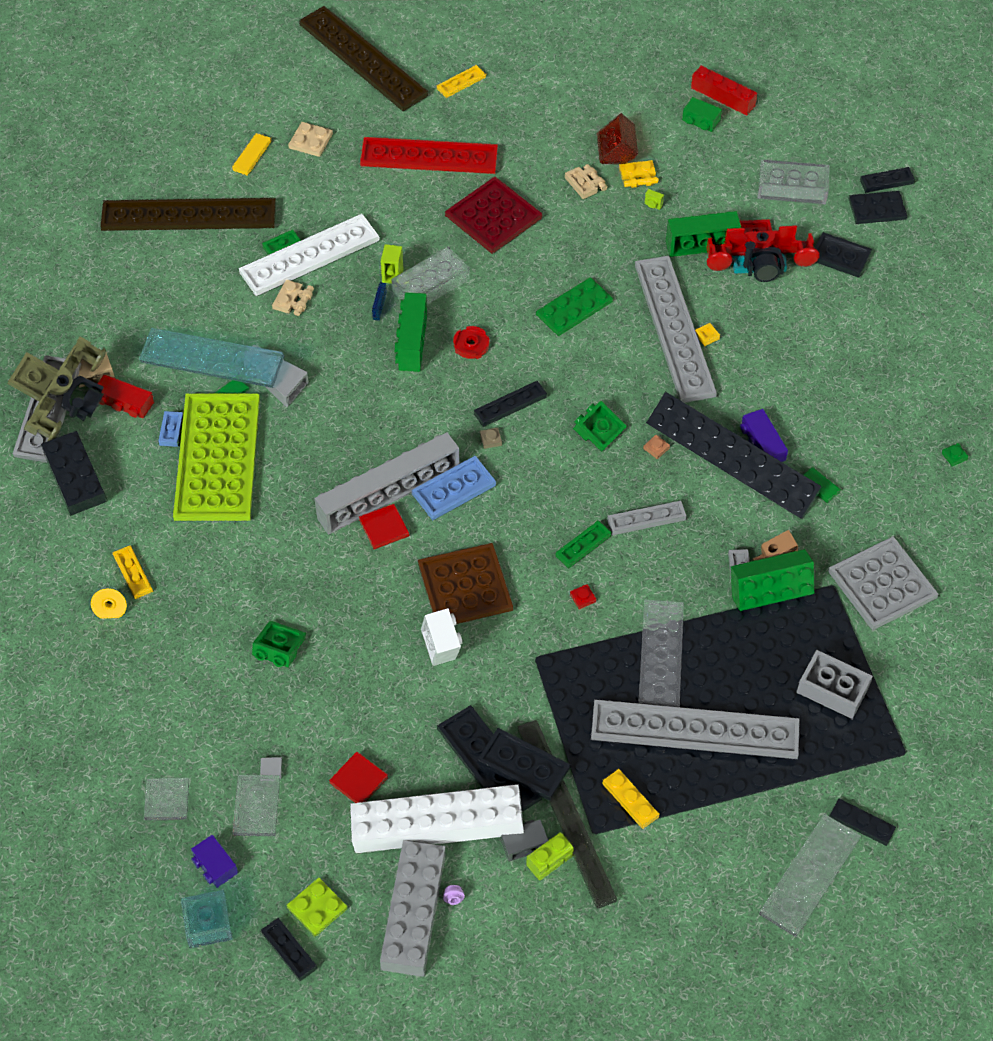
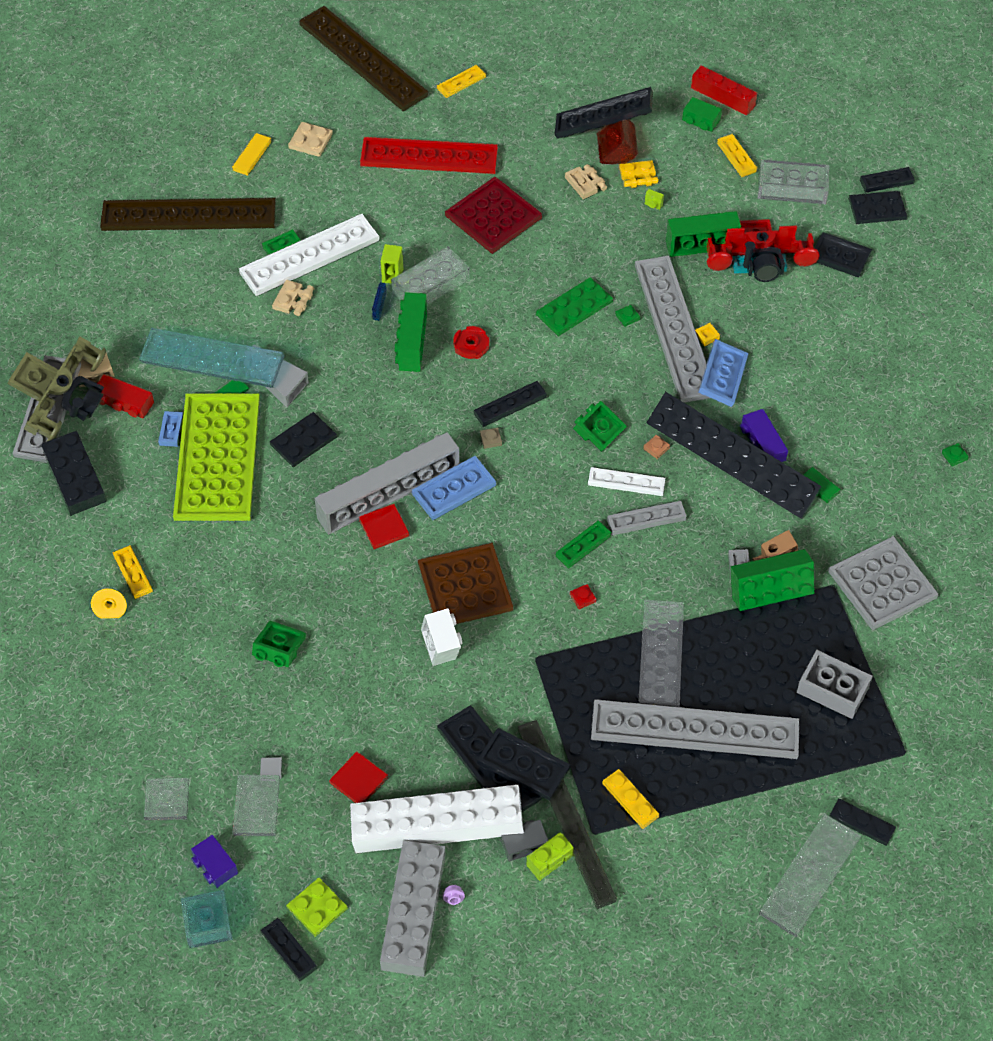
none -> black plate [270,412,337,467]
none -> black plate [554,87,653,139]
none -> white tile [588,467,665,496]
none -> green plate [615,305,640,327]
none -> medium blue plate [698,339,748,407]
none -> yellow plate [717,134,757,177]

